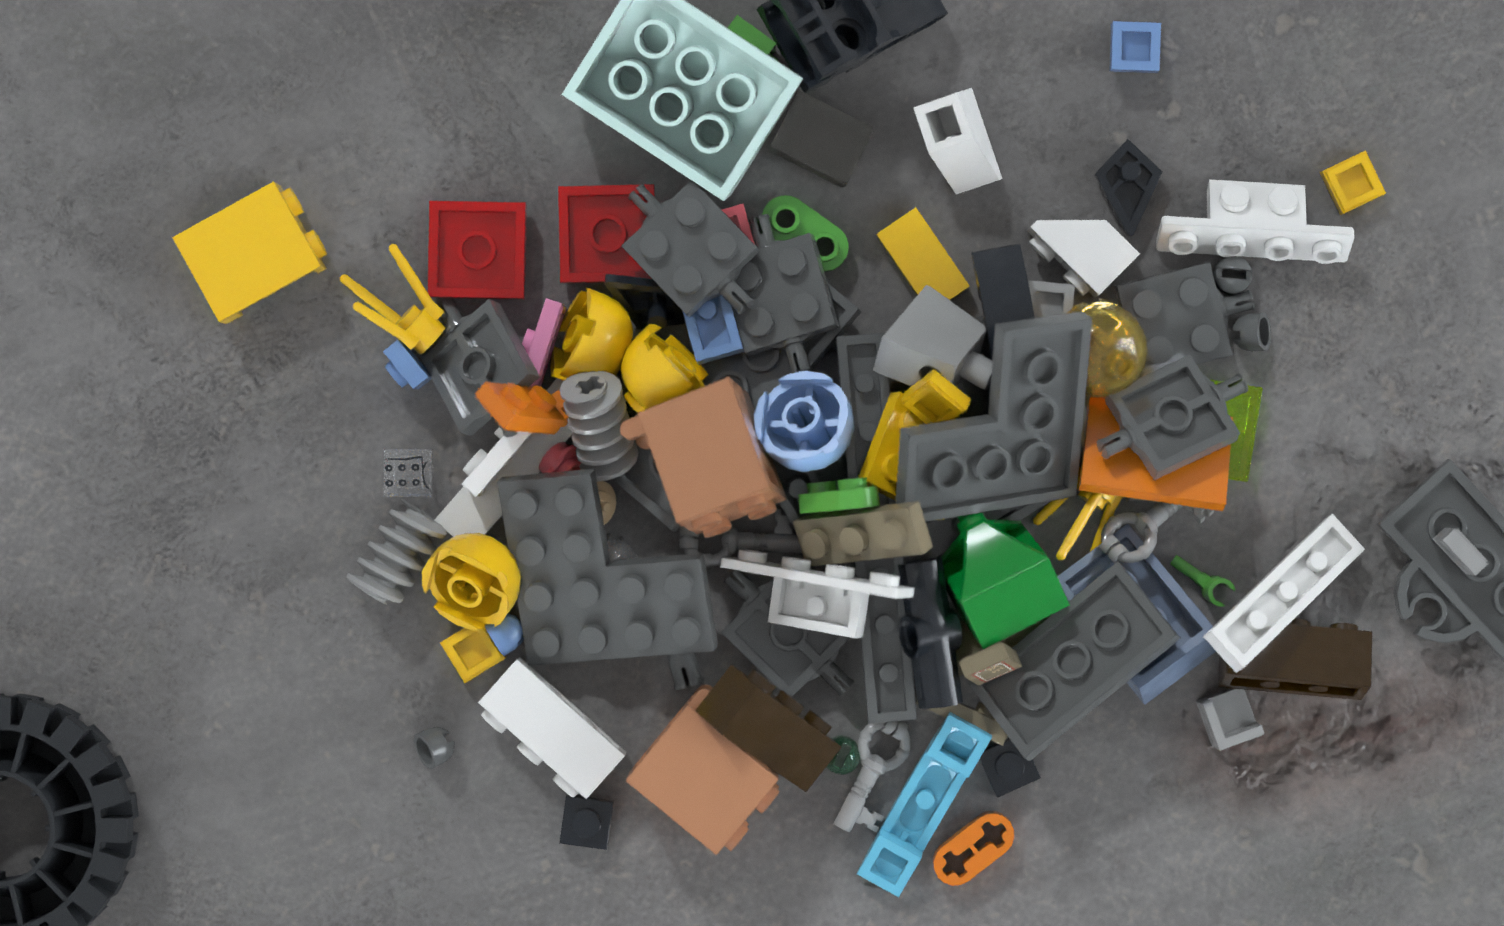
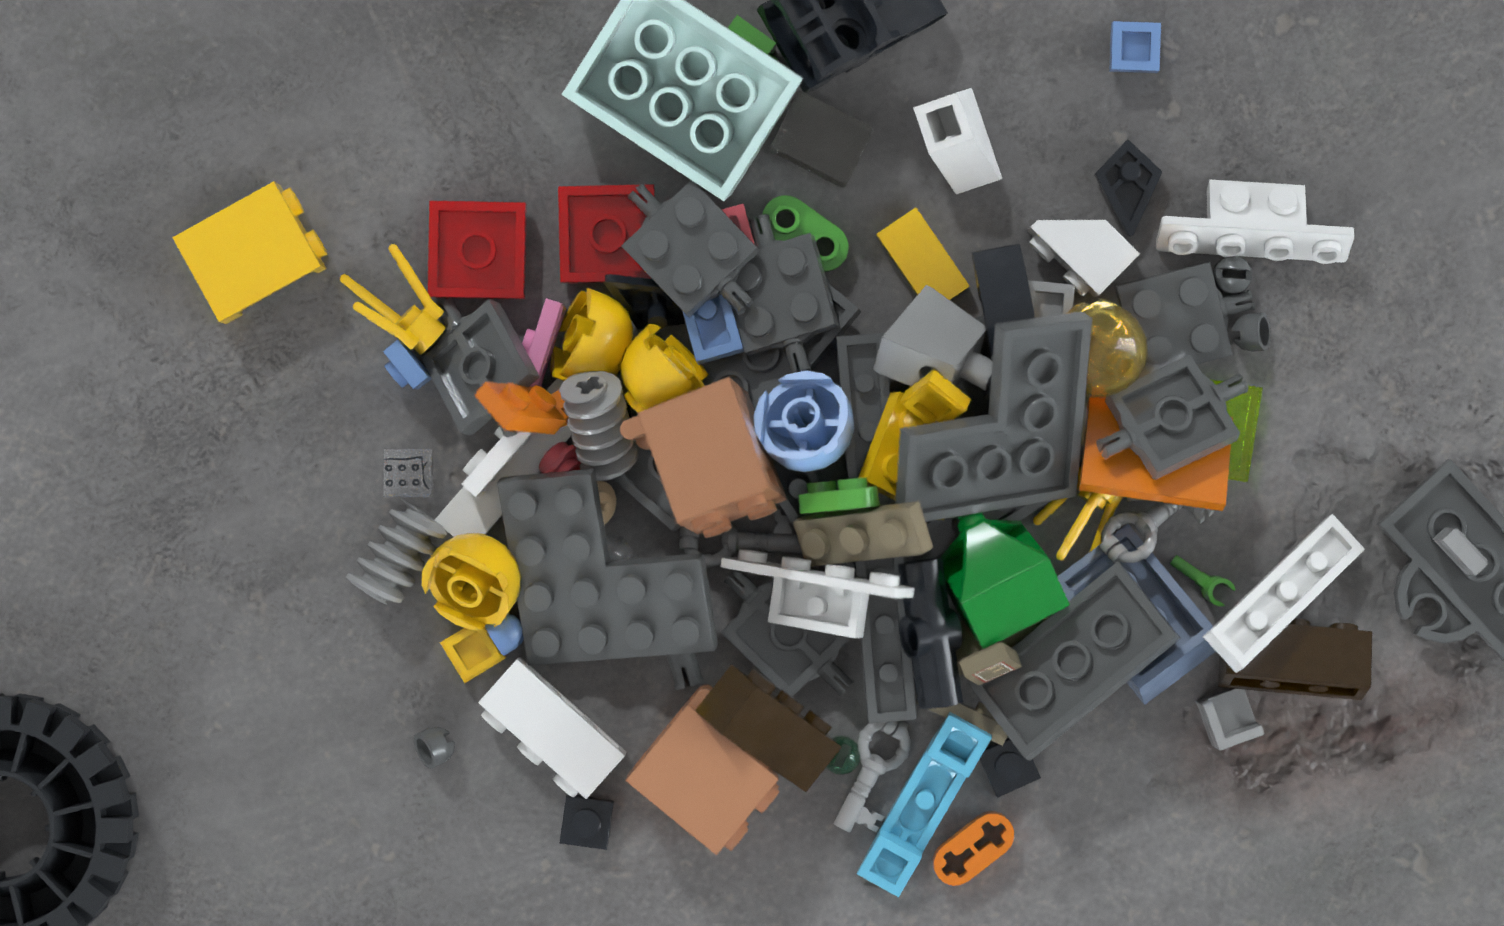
yellow tile [1320,150,1386,215] -> none

